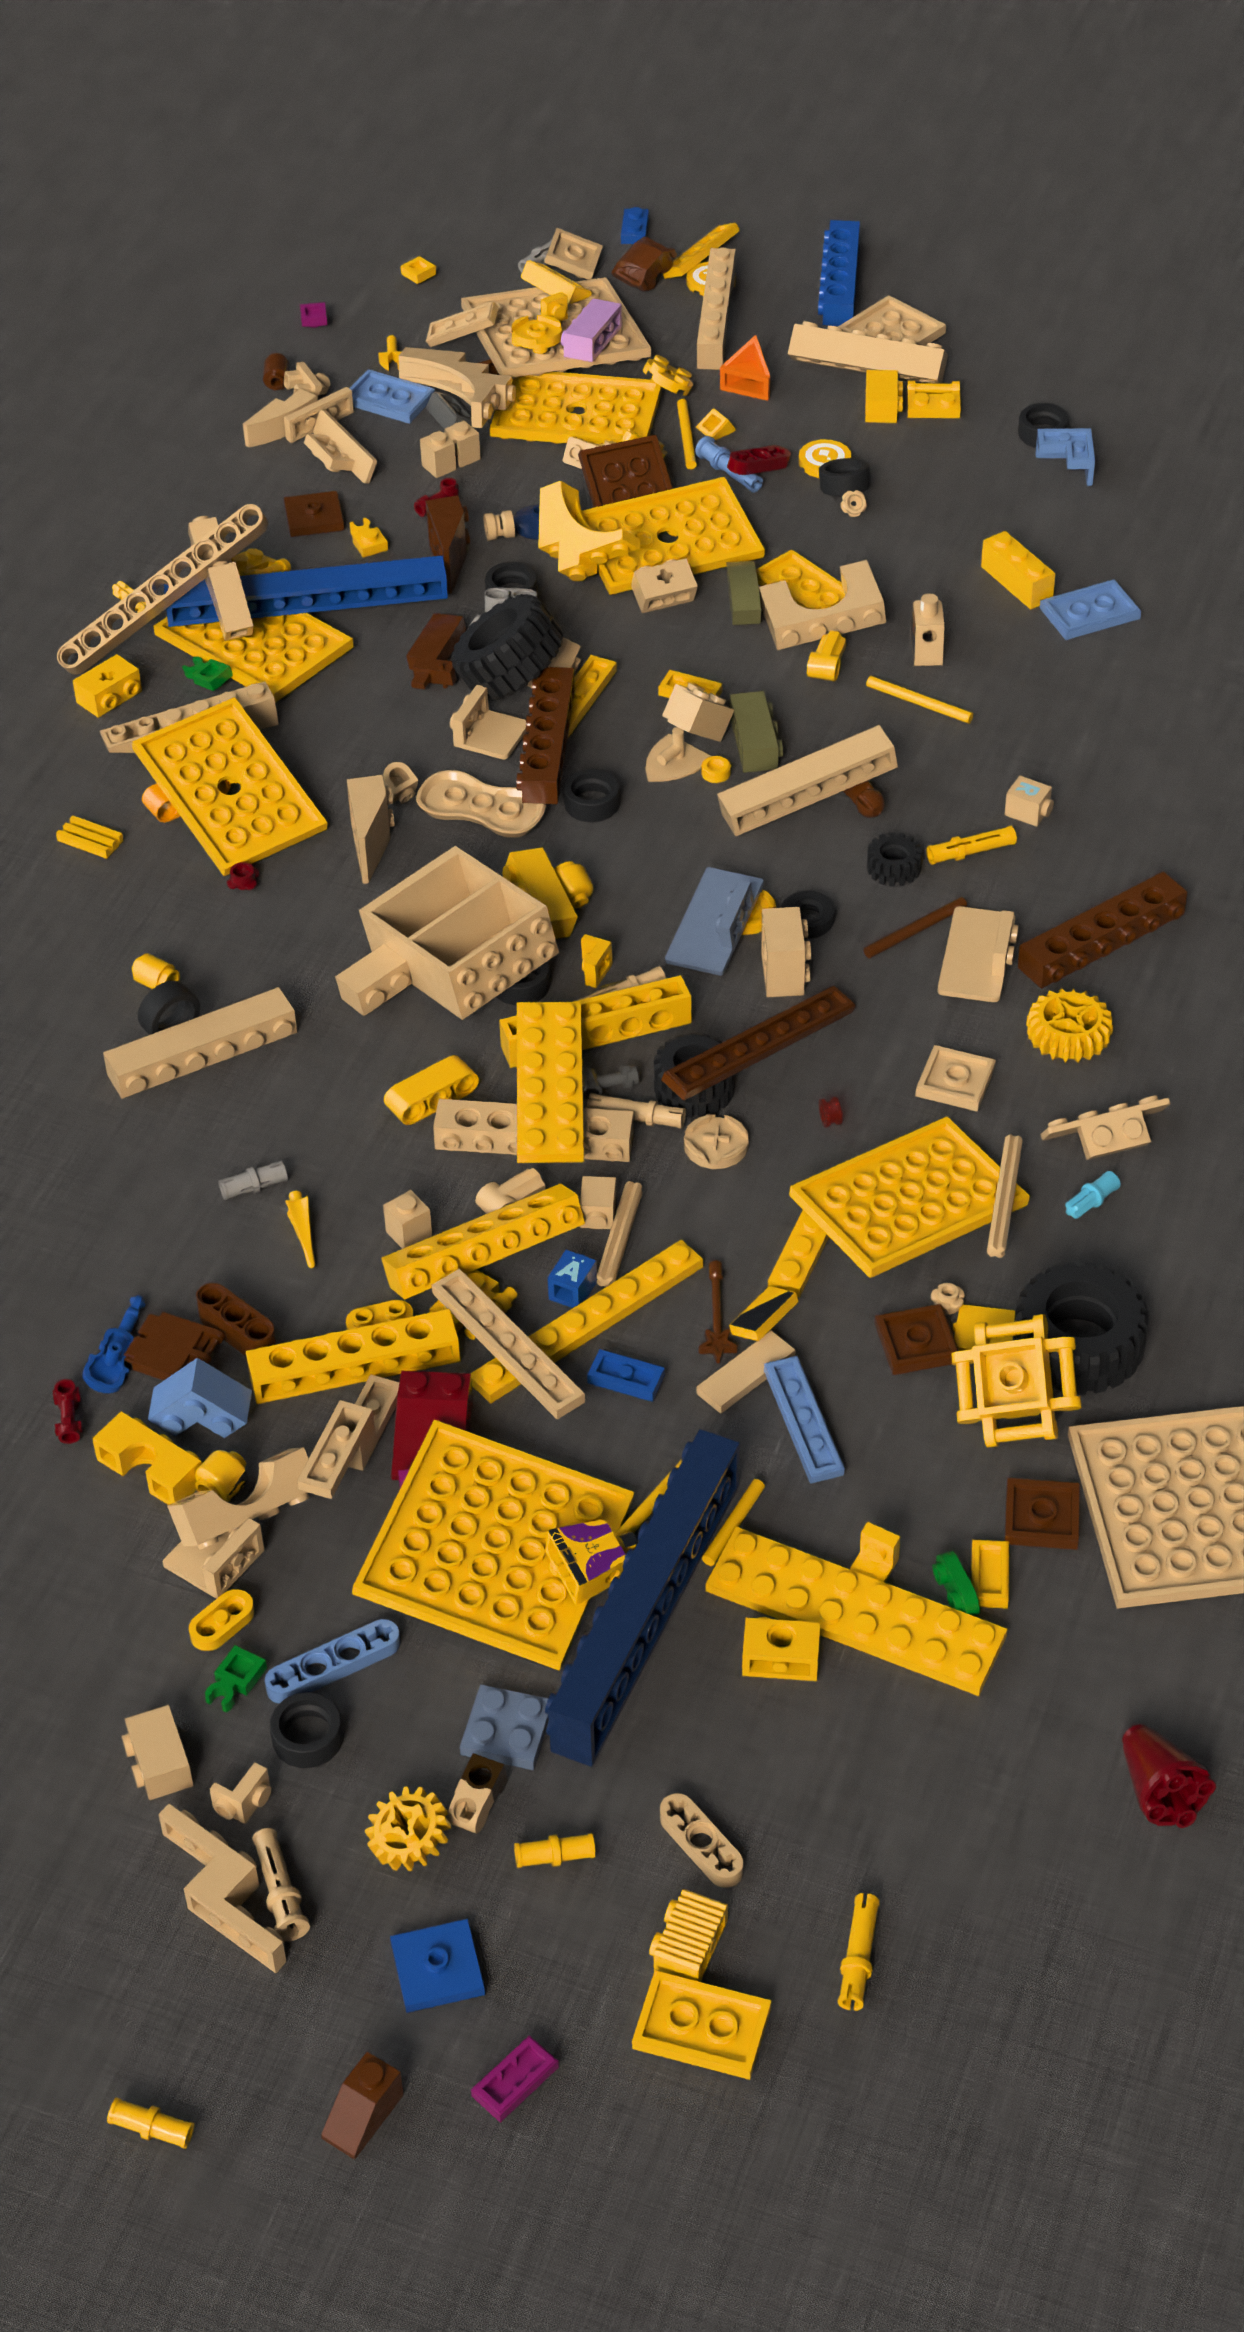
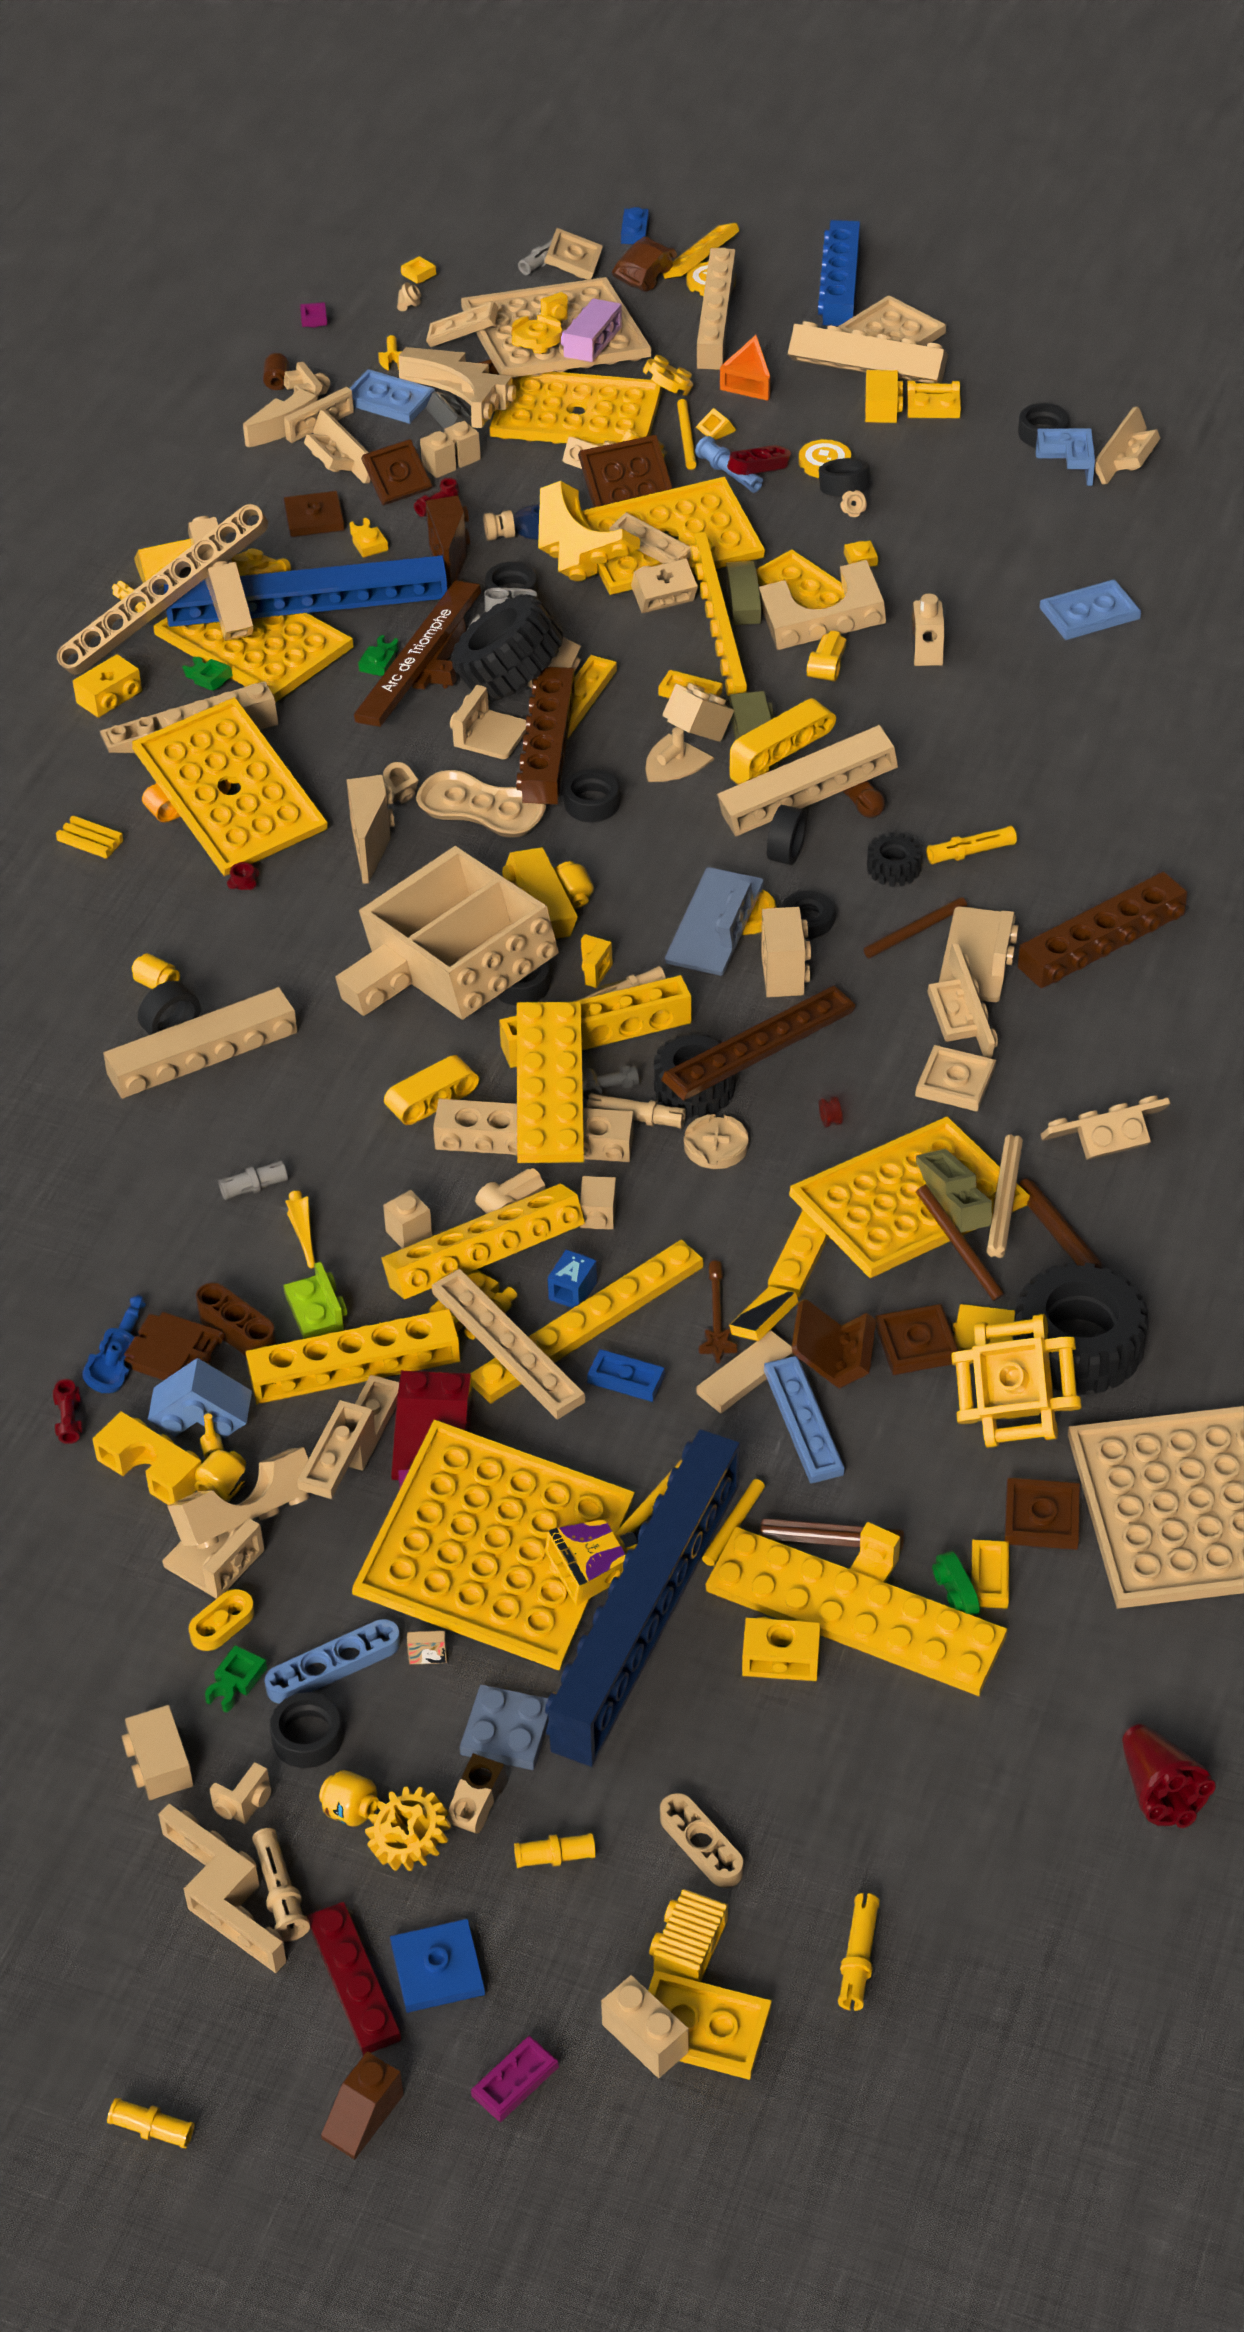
yellow plate [346,1300,414,1330] -> none
yellow slope [521,260,592,304] -> none
tan axle [596,1181,643,1287] -> none
yellow tile [701,756,731,783] -> none
yellow bar [866,676,973,724] -> none
tan plate [931,1283,965,1315] -> none
yellow brick [981,531,1056,610] -> none
tan brick [1005,776,1054,827] -> none
yellow gear [1026,988,1113,1063] -> none
medium azure axle [1065,1171,1121,1219] -> none
none -> yellow slope [134,539,191,588]
none -> yellow hand [200,1413,224,1459]
none -> lime bracket [283,1262,347,1339]
none -> dark red plate [307,1901,401,2056]
none -> yellow head [319,1770,379,1827]
none -> reddish brown tile [353,580,481,727]
none -> green plate [358,635,399,676]
none -> reddish brown plate [361,439,432,506]
none -> tan plate [397,282,421,311]
none -> tan tile [407,1631,447,1665]
none -> tan brick [601,1975,688,2078]
none -> tan tile [609,513,691,564]
none -> yellow plate [690,532,747,696]
none -> yellow beam [730,698,836,785]
none -> reddish brown axle [760,1518,904,1551]
none -> black tyre [766,805,807,865]
none -> reddish brown bracket [792,1299,876,1388]
none -> yellow plate [844,541,878,567]
none -> reddish brown bar [915,1184,1004,1302]
none -> olive slope [916,1149,992,1233]
none -> tan bracket [927,943,998,1059]
none -> reddish brown axle [1018,1179,1102,1269]
none -> tan bracket [1094,407,1161,485]

